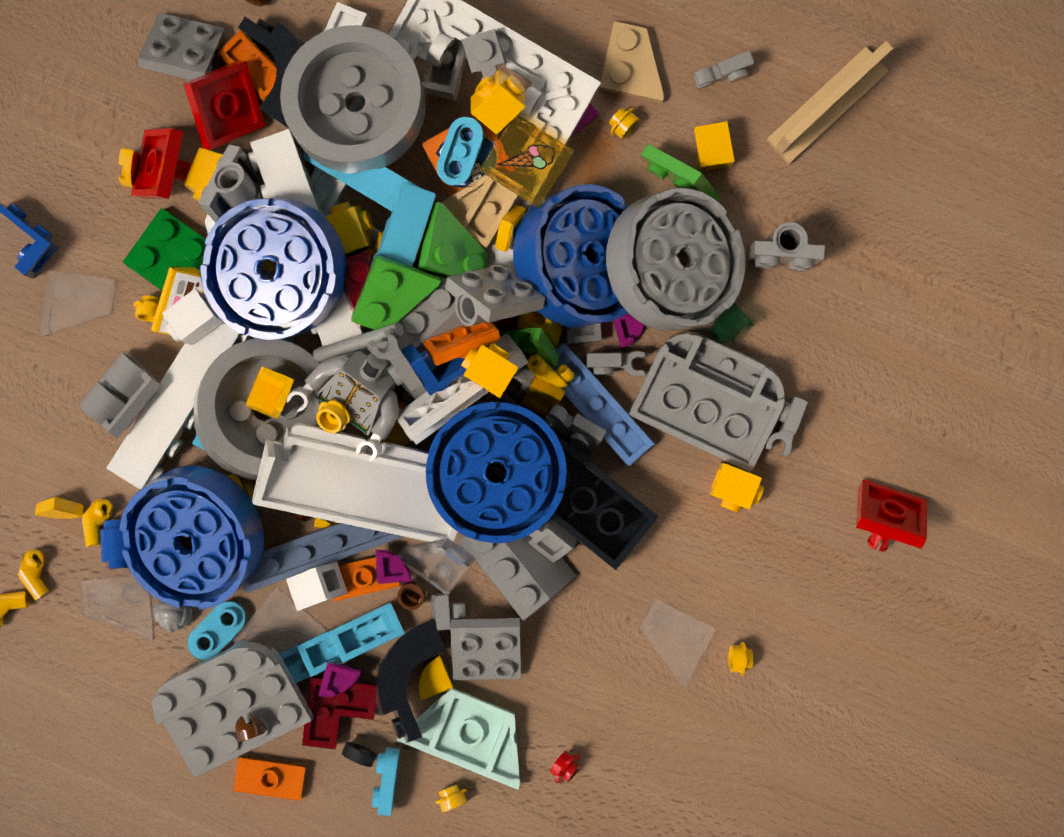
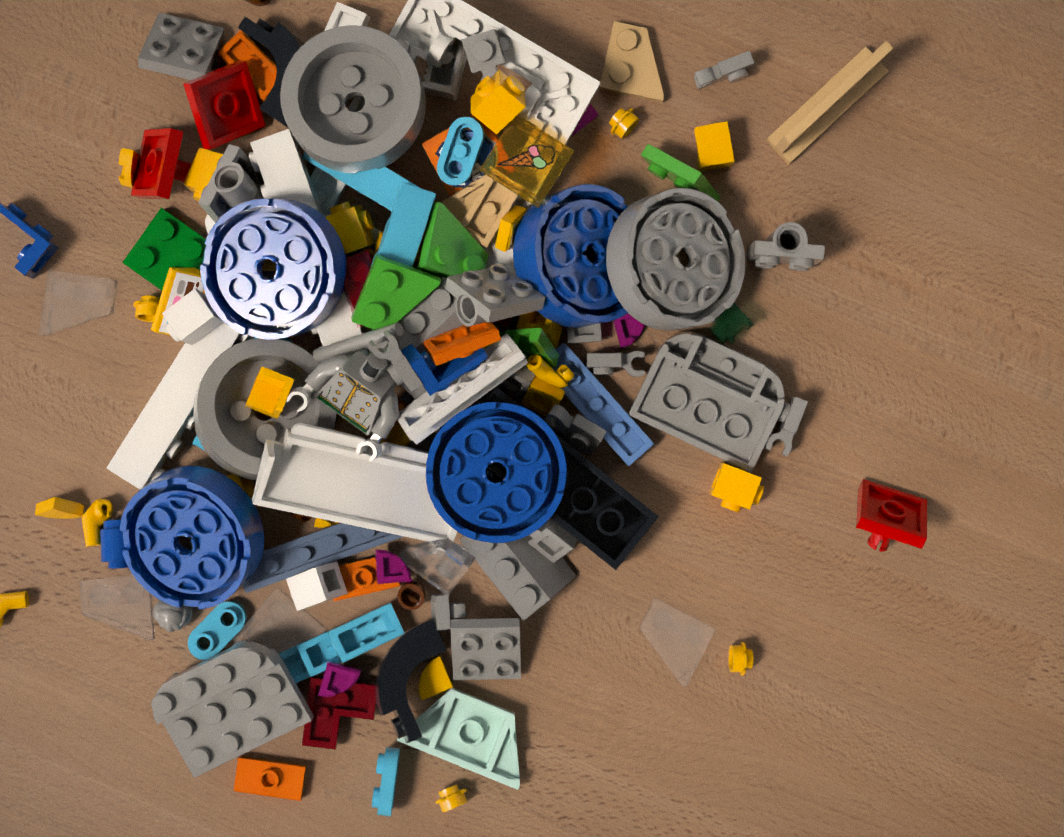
yellow arm [18,549,50,601] -> none
light grey plate [78,350,161,439] -> none
reddish brown hinge [235,713,265,742] -> none
yellow plate [316,400,350,433] -> none
black piece [341,742,377,767] -> none
yellow brick [461,343,519,398] -> none
red plate [550,751,581,784] -> none

